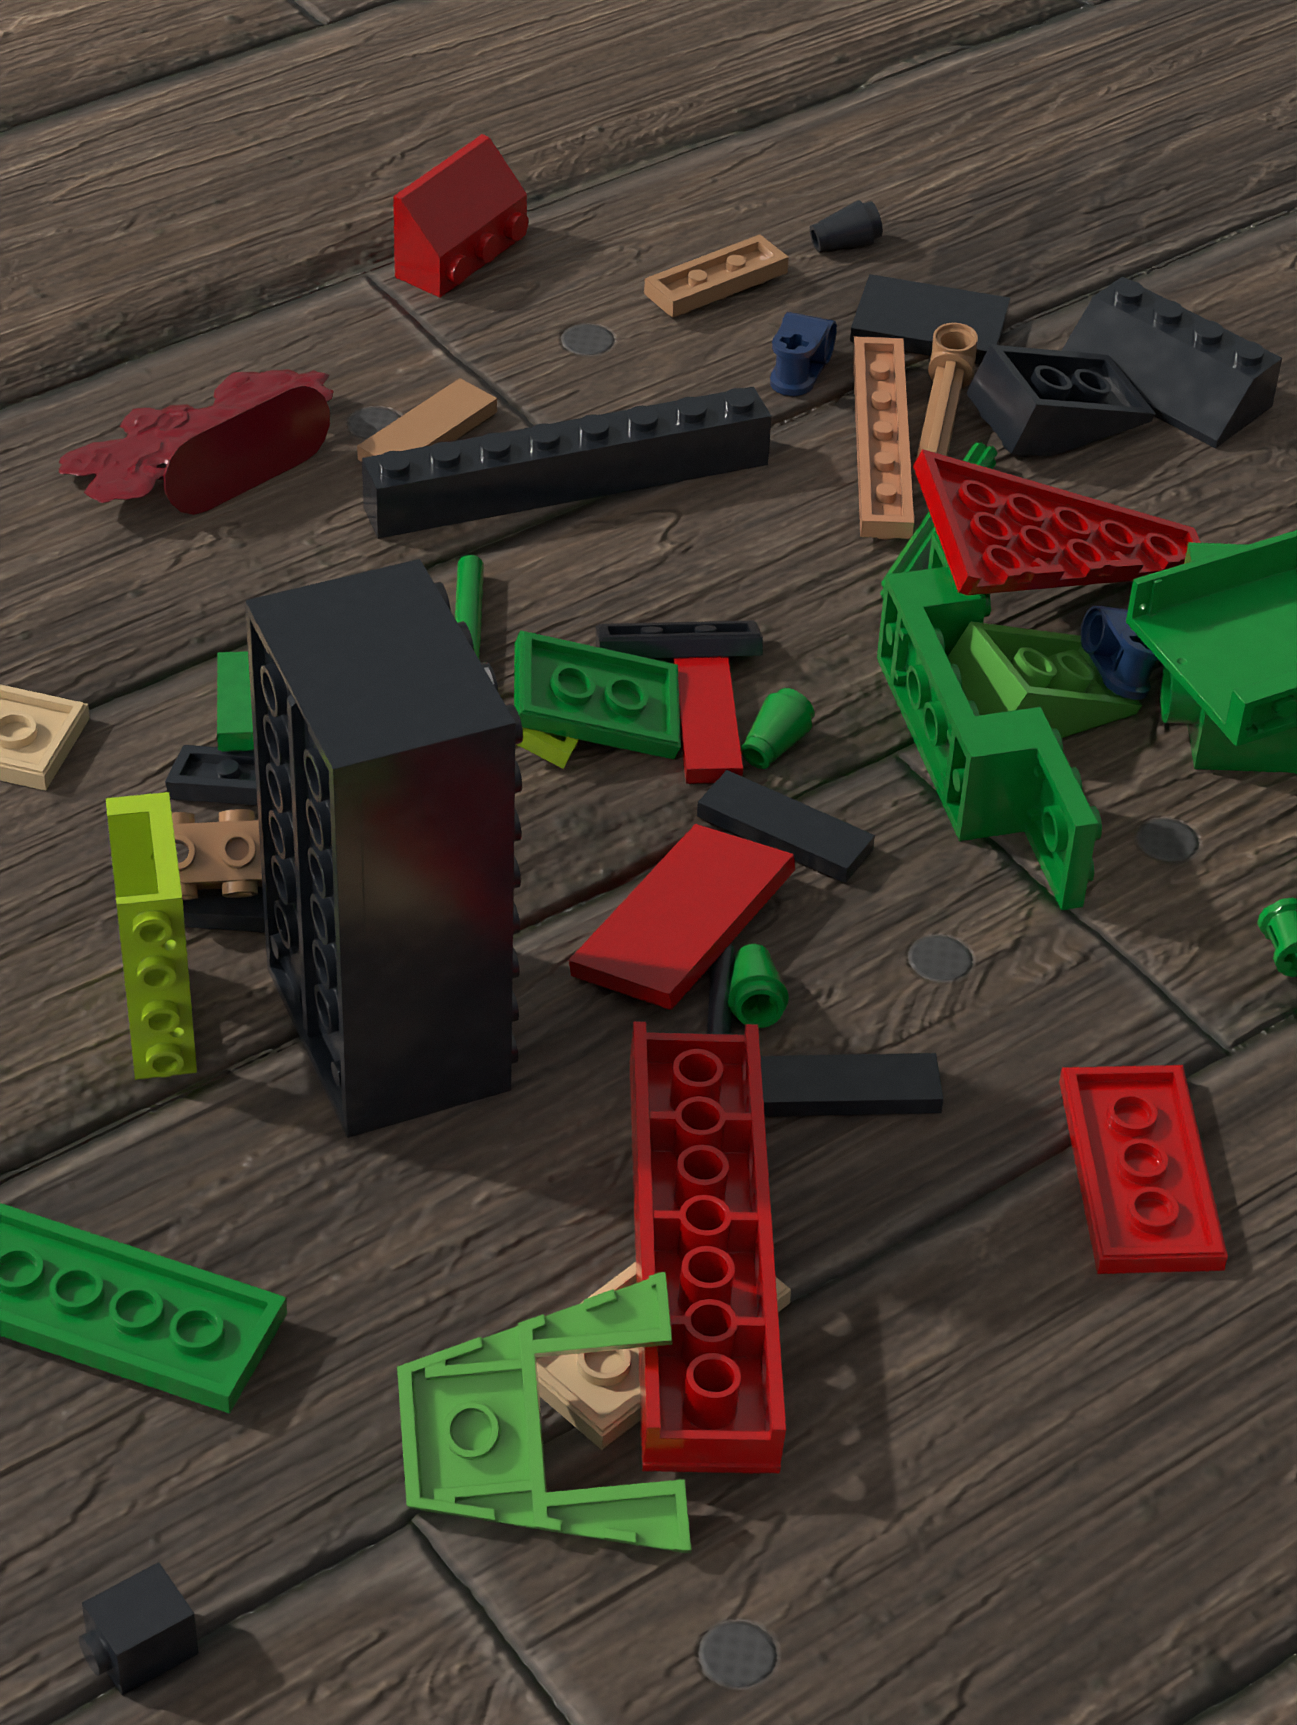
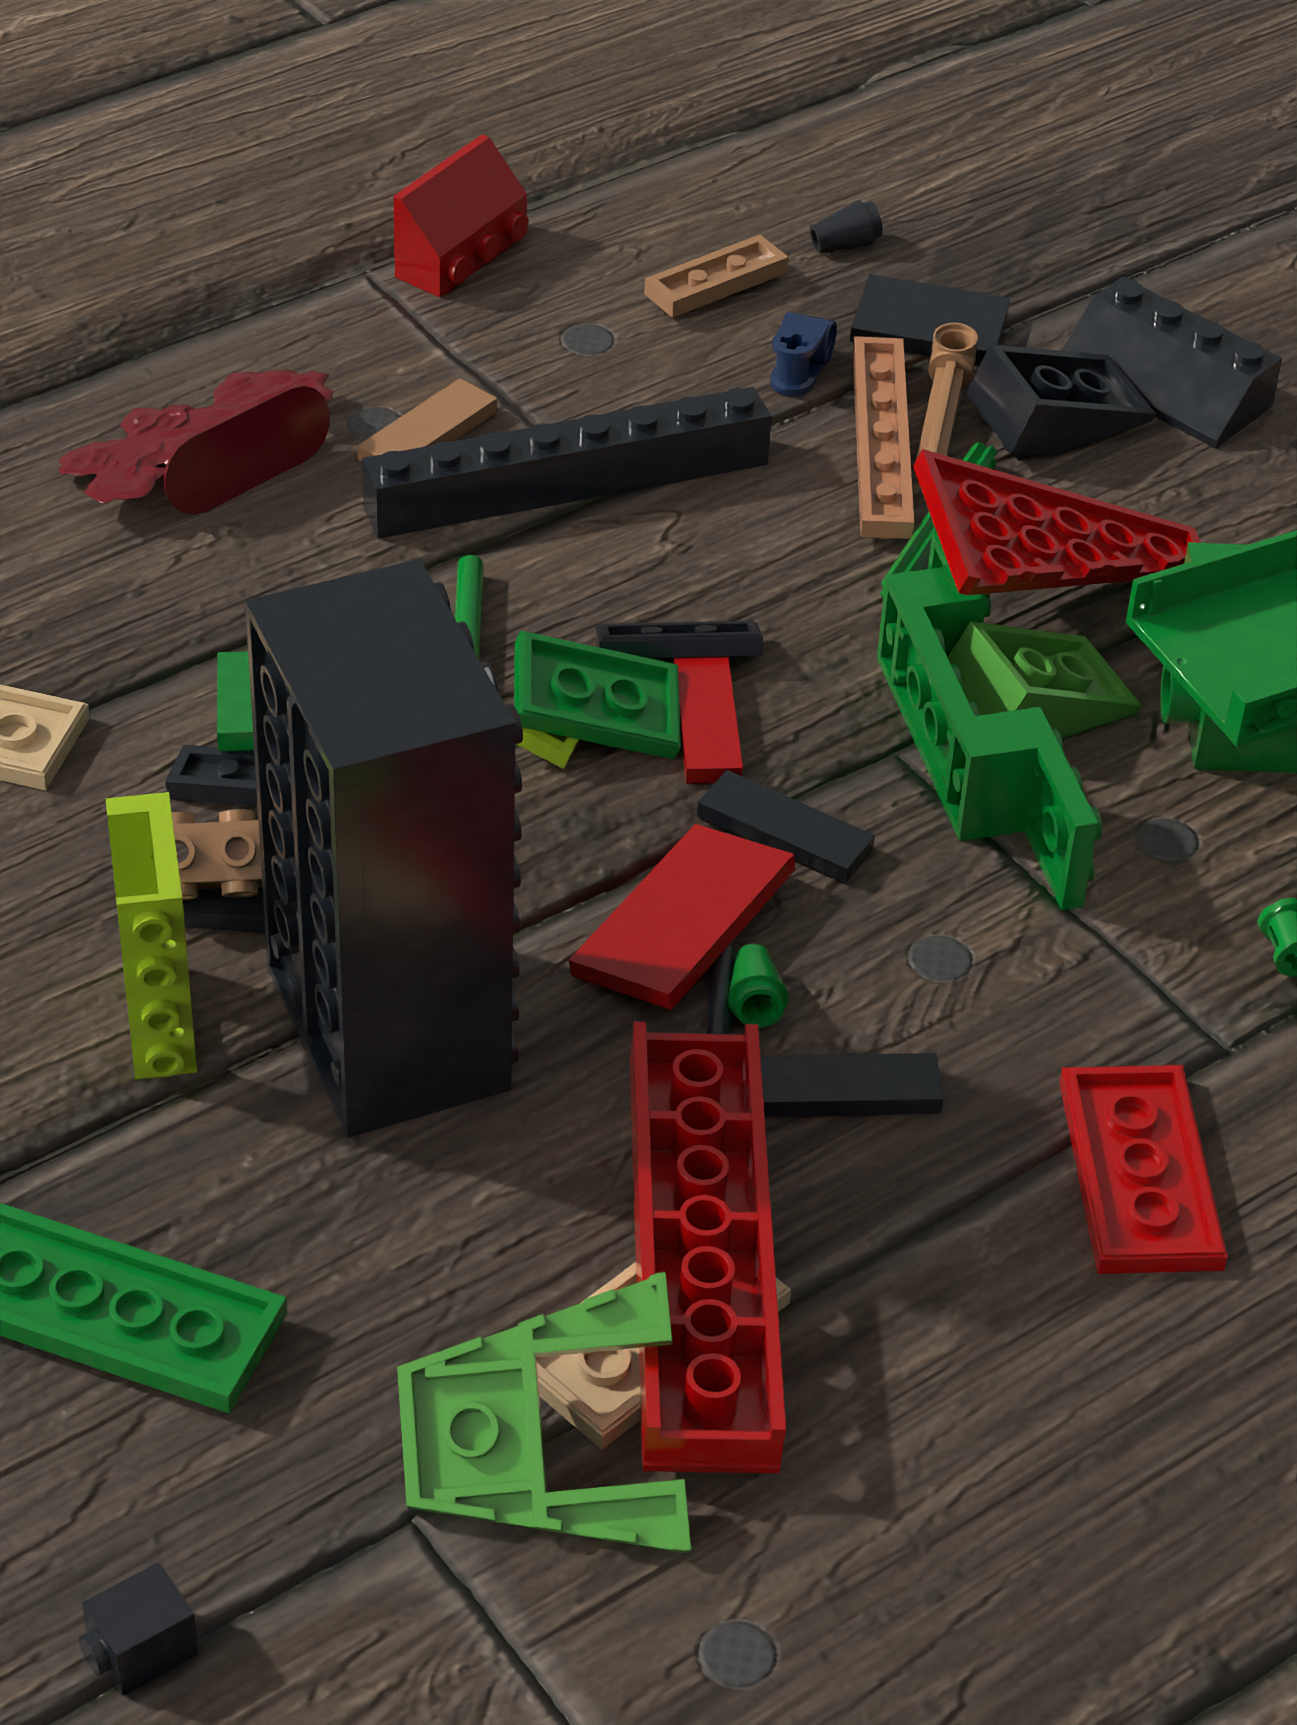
green cone [741,688,815,769] -> none
dark blue piece [1081,606,1159,700] -> none

